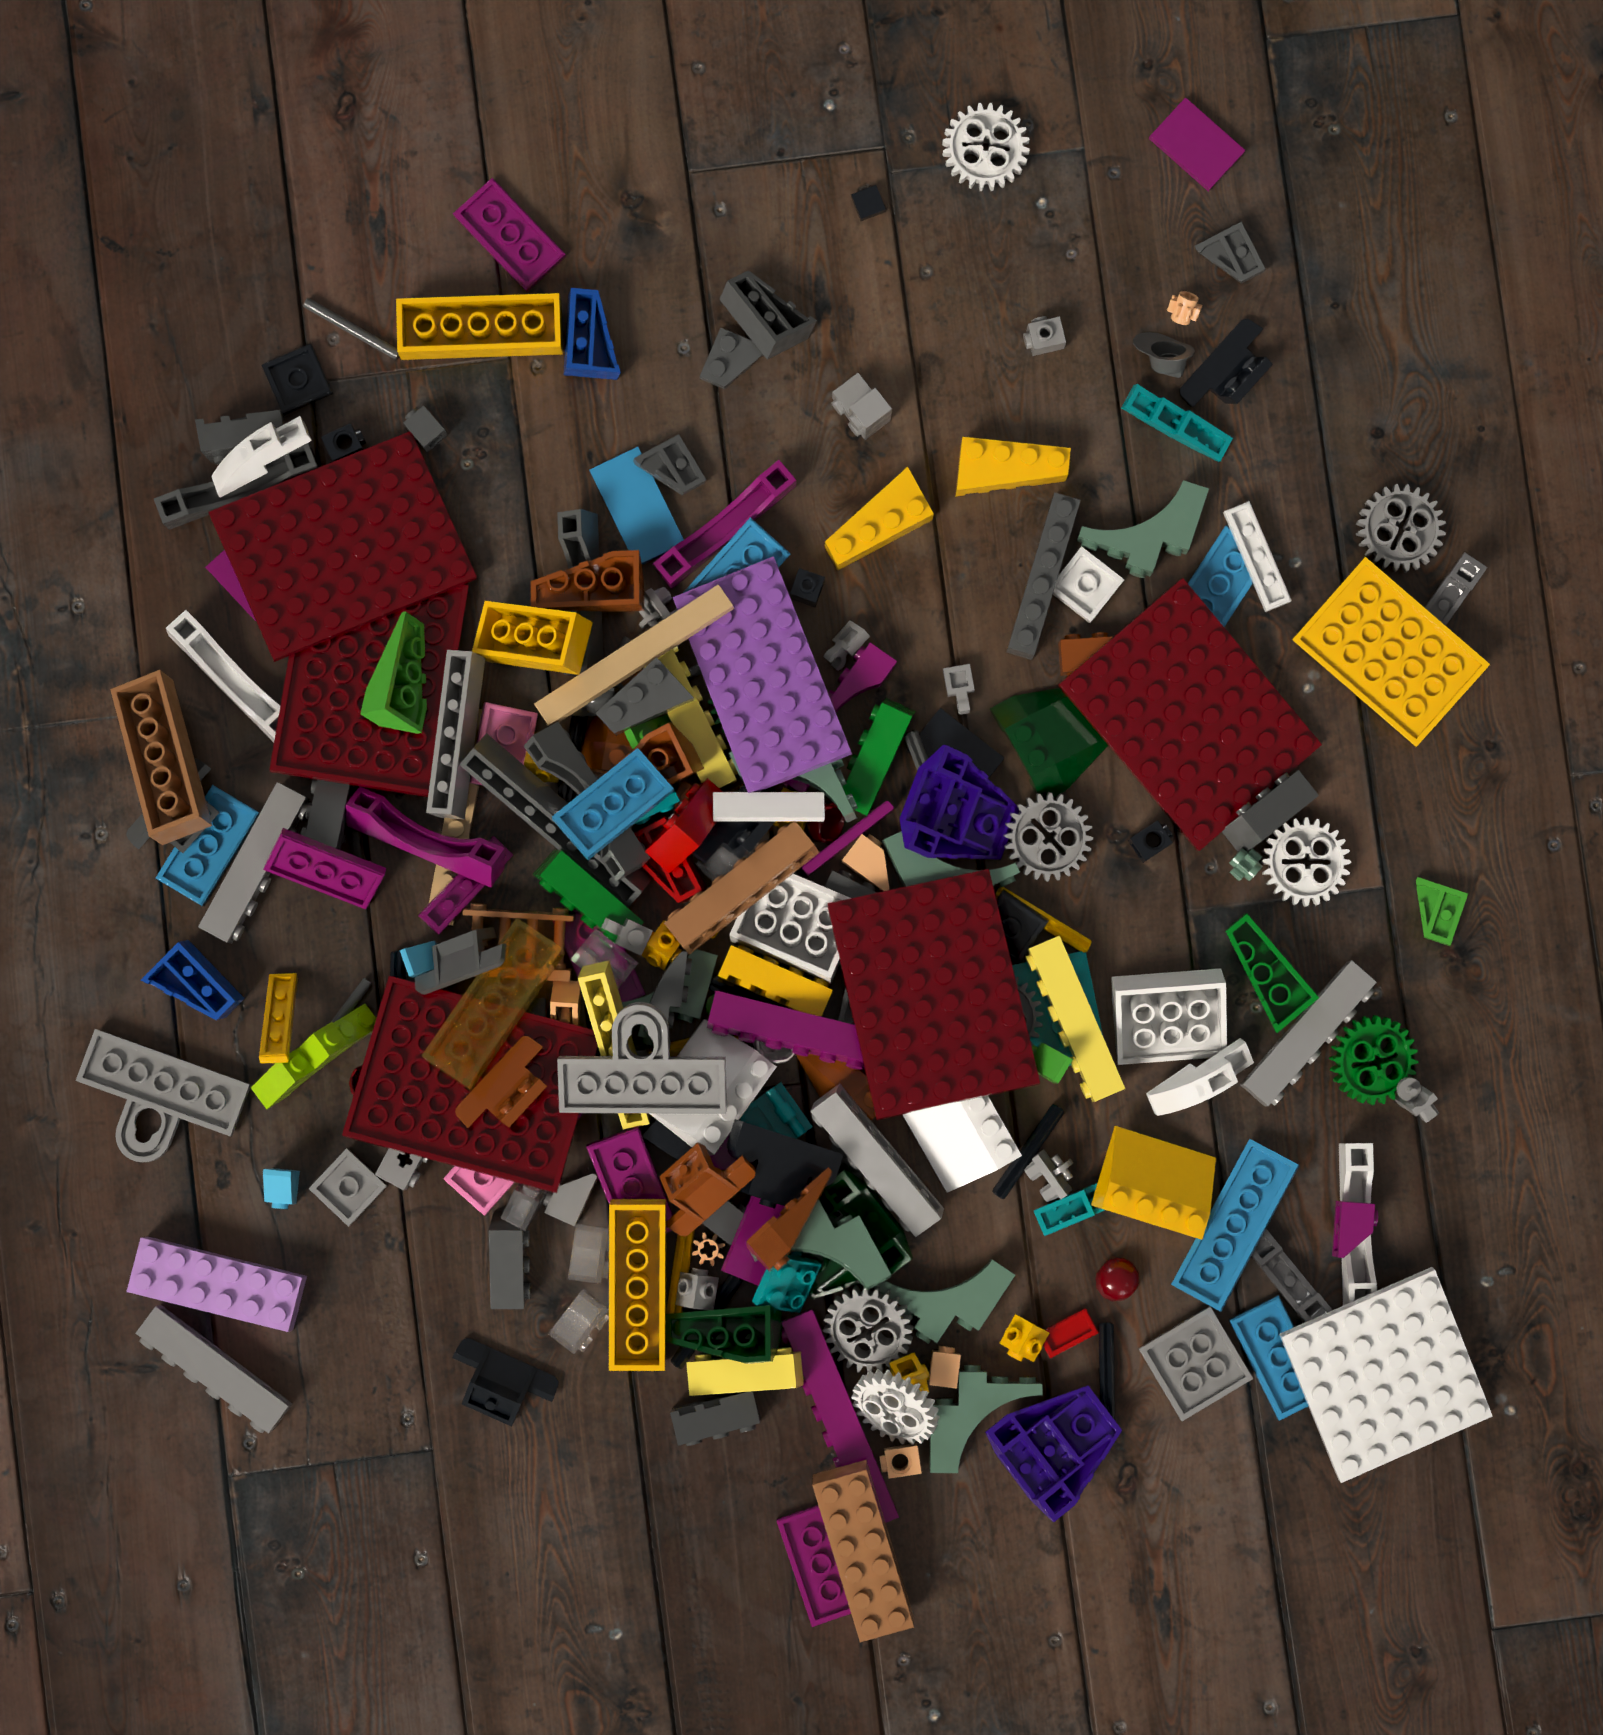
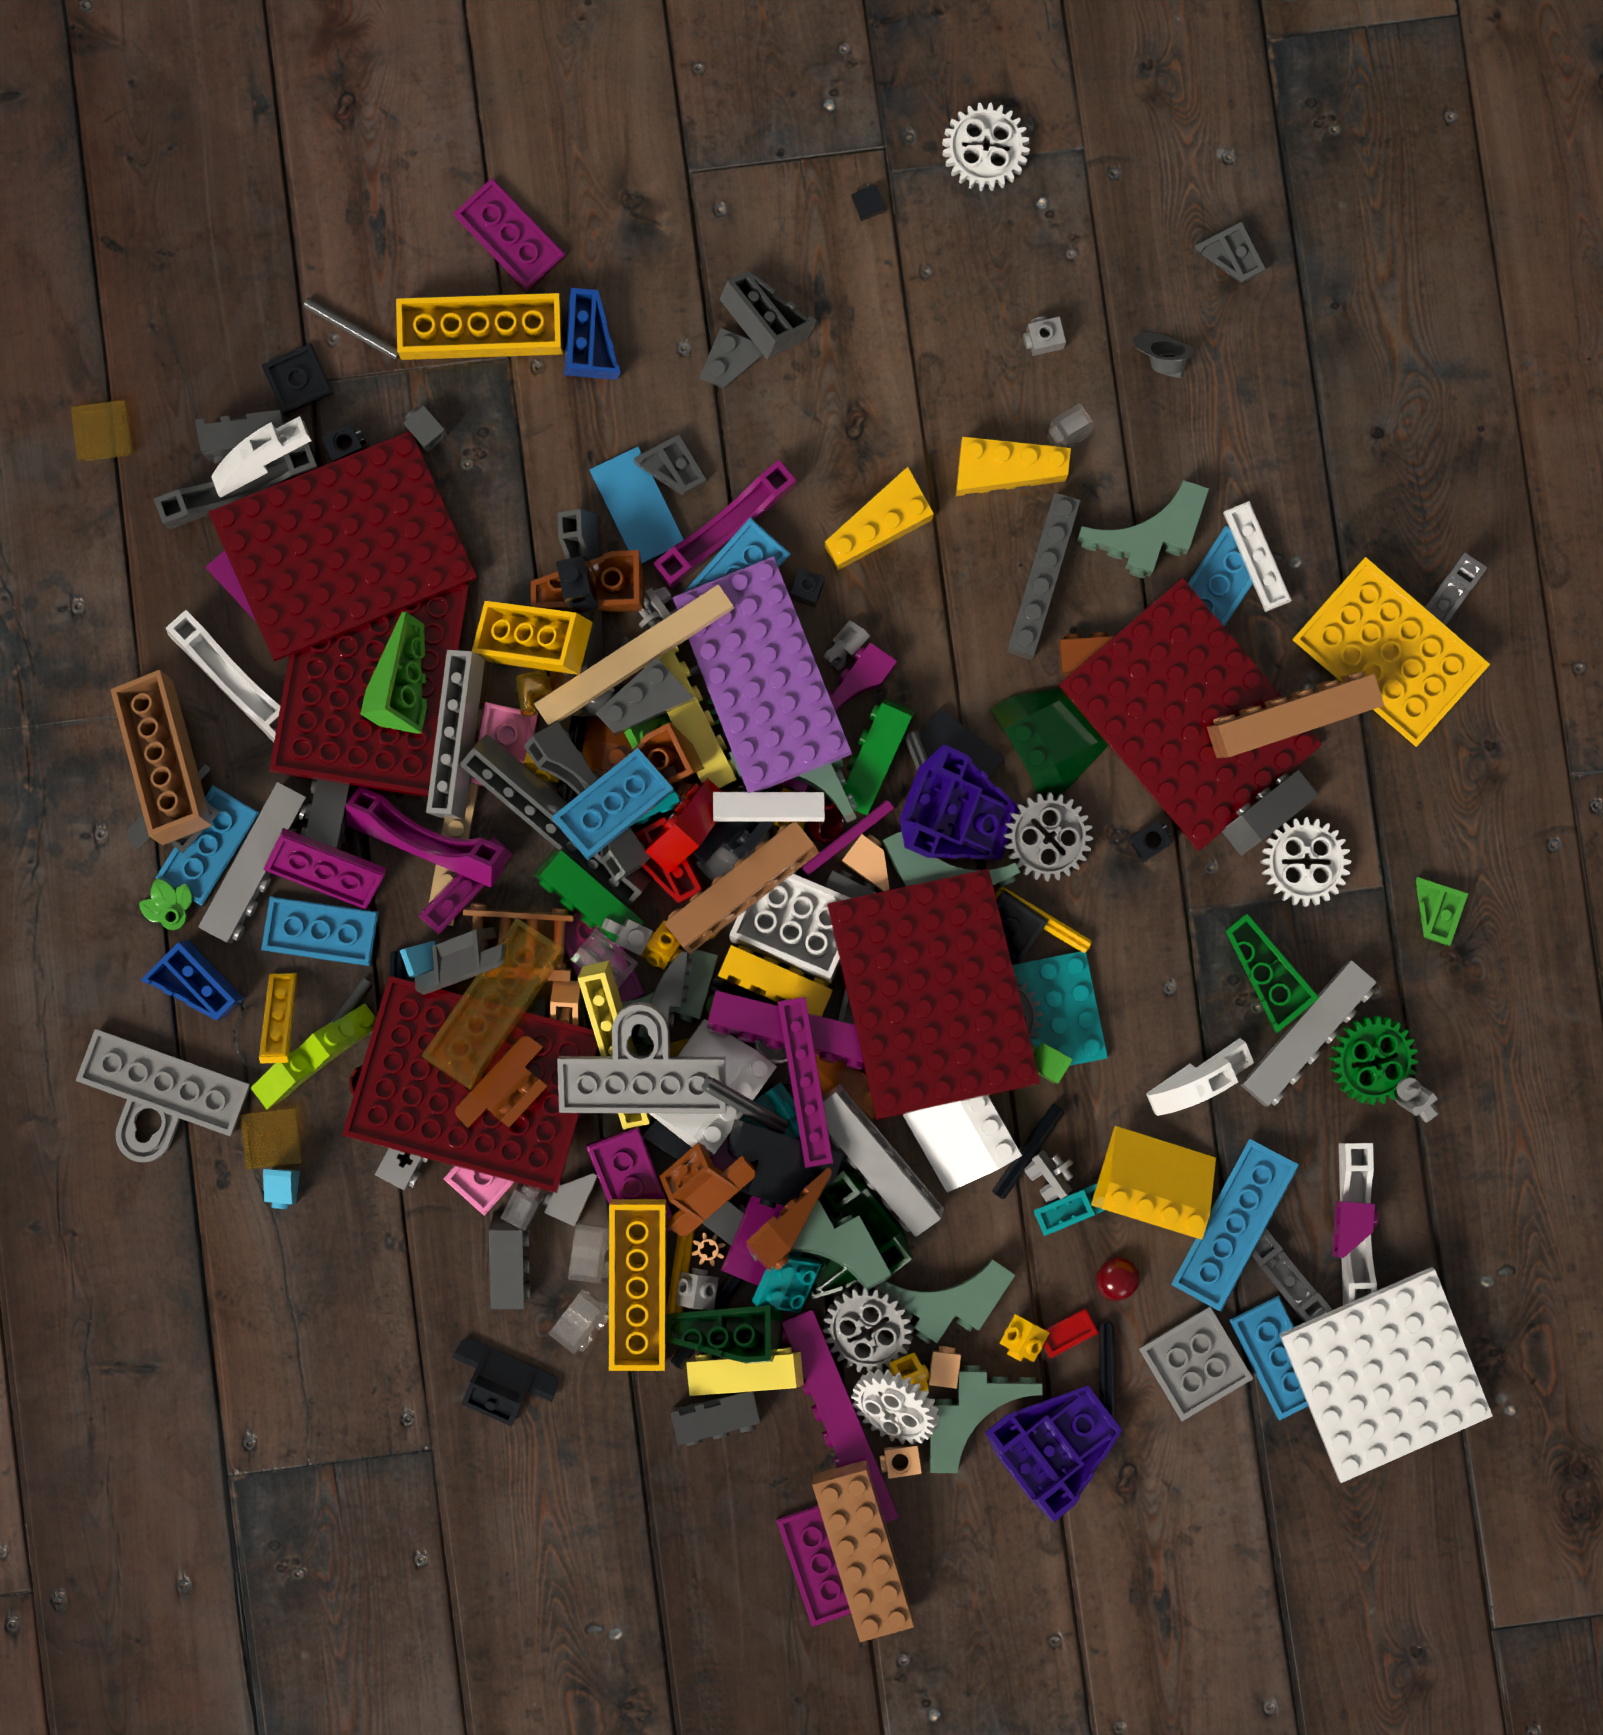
lavender brick [127,1236,307,1332] -> none
light grey brick [135,1305,293,1433] -> none
light grey plate [309,1148,388,1227] -> none
light grey brick [831,373,892,440] -> none
light grey plate [943,664,975,715] -> none
light yellow brick [1025,936,1125,1102] -> none
white plate [1053,546,1124,623] -> none
white slope [1111,968,1227,1065] -> none
teal slope [1121,384,1233,462] -> none
magenta tile [1149,97,1245,192] -> none
light nougat gear [1167,291,1202,325] -> none
black plate [1180,319,1273,407] -> none
sand green gear [1229,848,1263,881] -> none
light grey gear [1356,484,1446,573] -> none
none -> clear yellow tile [71,400,133,462]
none -> bright green plate [139,878,192,930]
none -> clear yellow tile [241,1108,302,1170]
none -> dark azure tile [261,896,379,966]
none -> clear yellow piece [516,671,552,717]
none -> black torso [556,556,599,614]
none -> dark grey axle [702,1077,788,1134]
none -> magenta plate [778,997,833,1168]
none -> clear brick [1047,402,1095,448]
none -> medium nougat brick [1207,671,1384,758]

